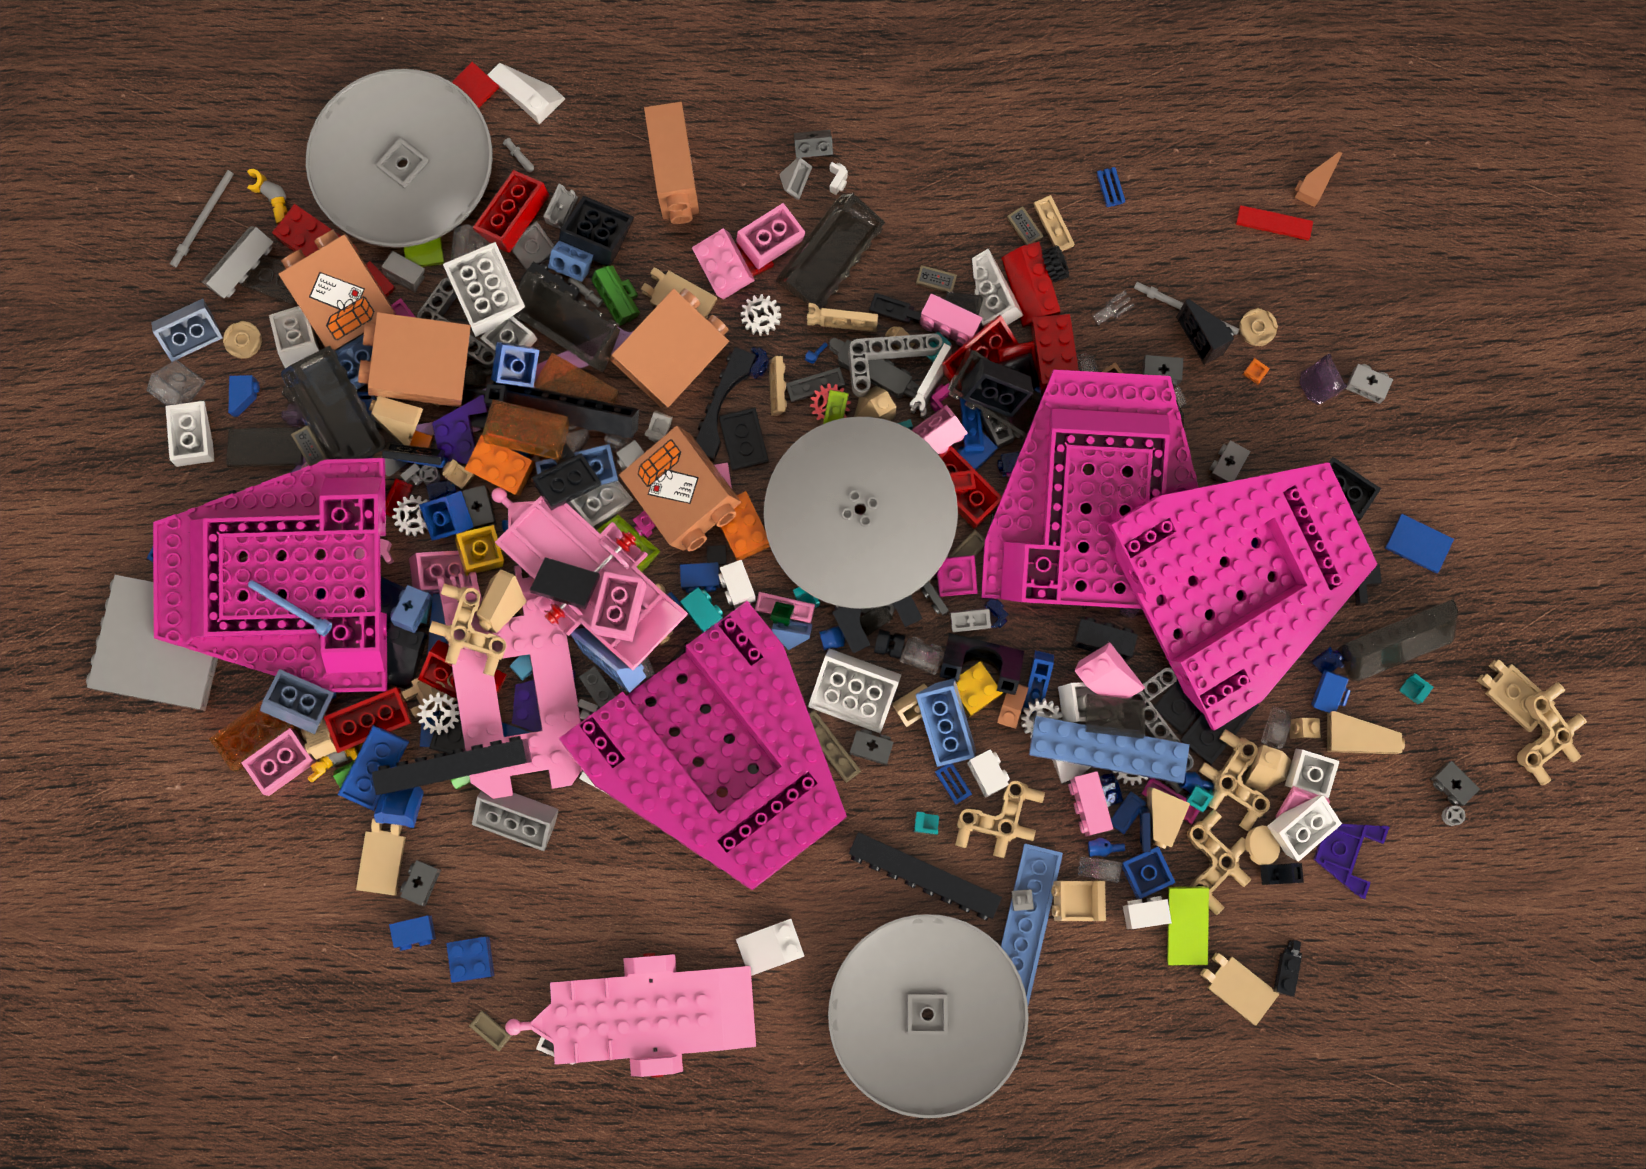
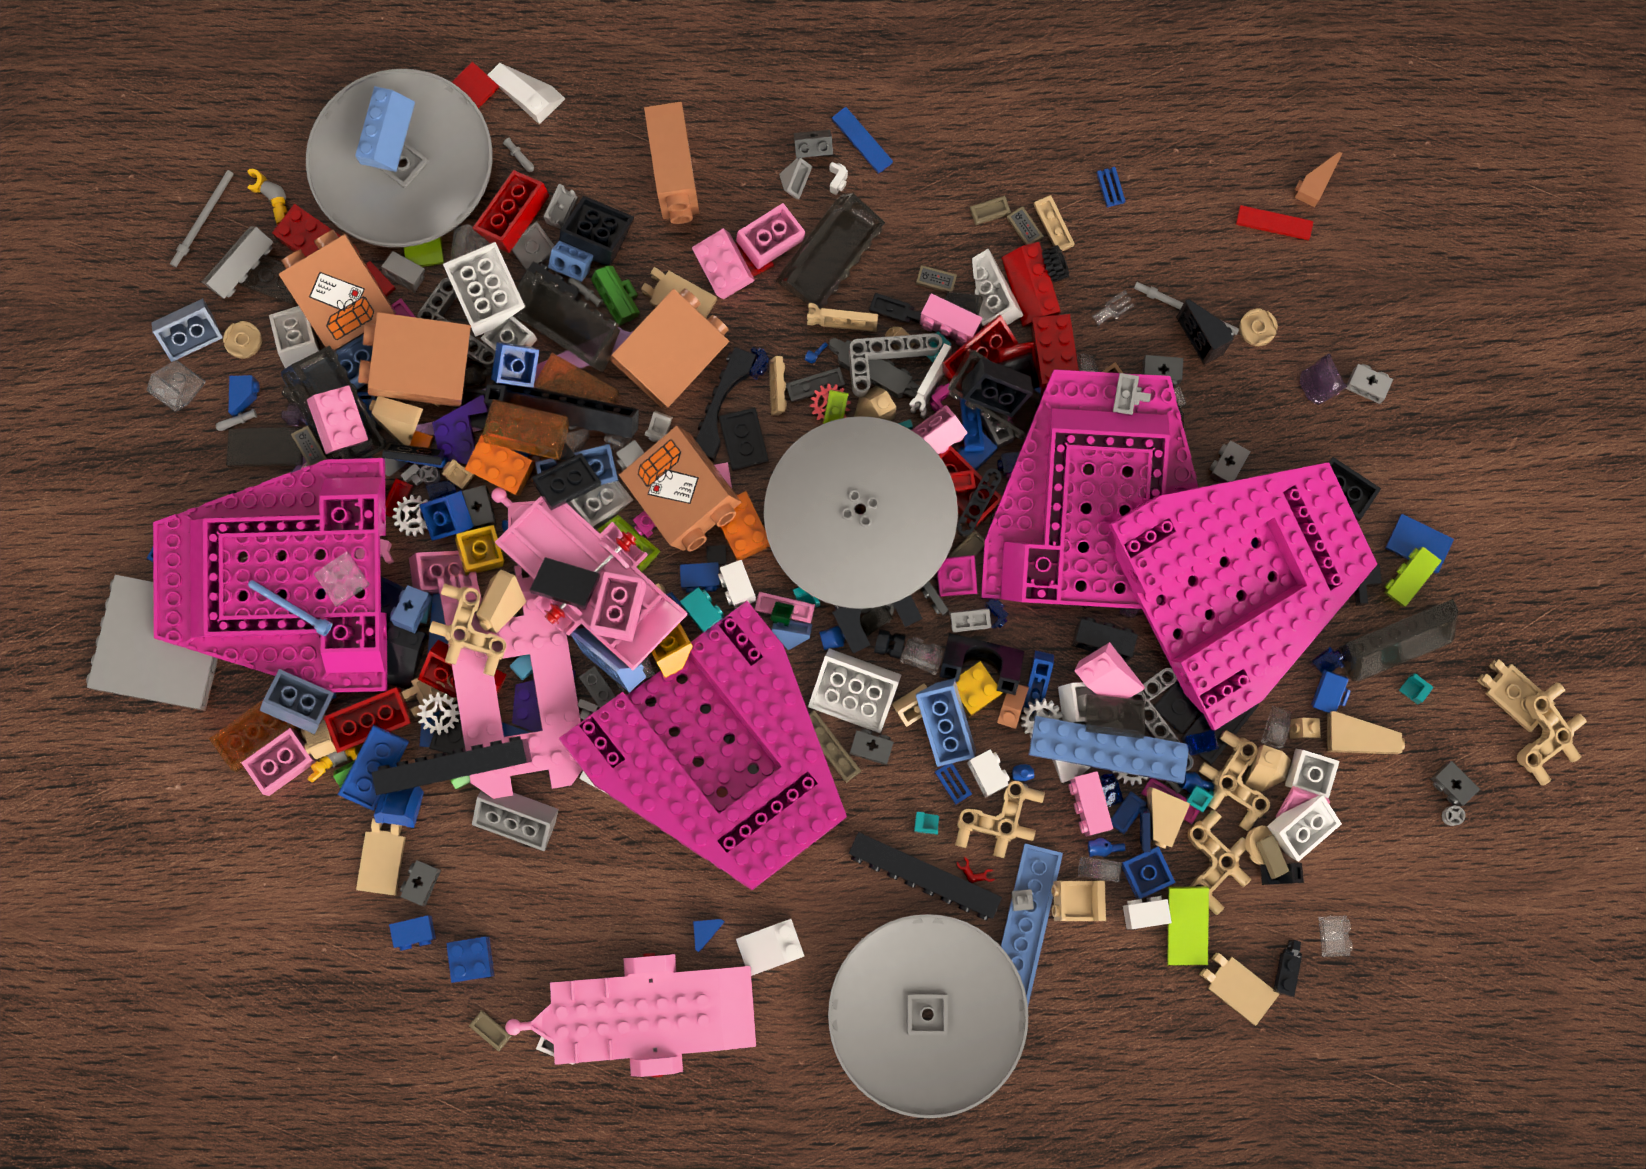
white slope [166,401,214,467] -> none
white gear [741,294,781,336] -> none
orange tile [1243,358,1270,385] -> none
dark purple wing [1314,824,1389,899] -> none
none -> light grey piece [216,409,257,431]
none -> bright pink brick [307,386,368,454]
none -> clear plate [314,552,370,607]
none -> medium blue slope [355,86,415,172]
none -> yellow slope [651,623,692,678]
none -> blue slope [693,919,725,952]
none -> blue tile [832,107,893,174]
none -> black beam [956,468,1002,536]
none -> red arm [956,857,995,883]
none -> dark tan tile [970,196,1011,226]
none -> blue piece [1012,764,1034,782]
none -> light grey hinge [1113,373,1151,415]
none -> clear blue bracket [1185,730,1219,756]
none -> dark tan tile [1256,835,1289,879]
none -> clear brick [1319,916,1353,957]
none -> lime brick [1384,547,1441,607]

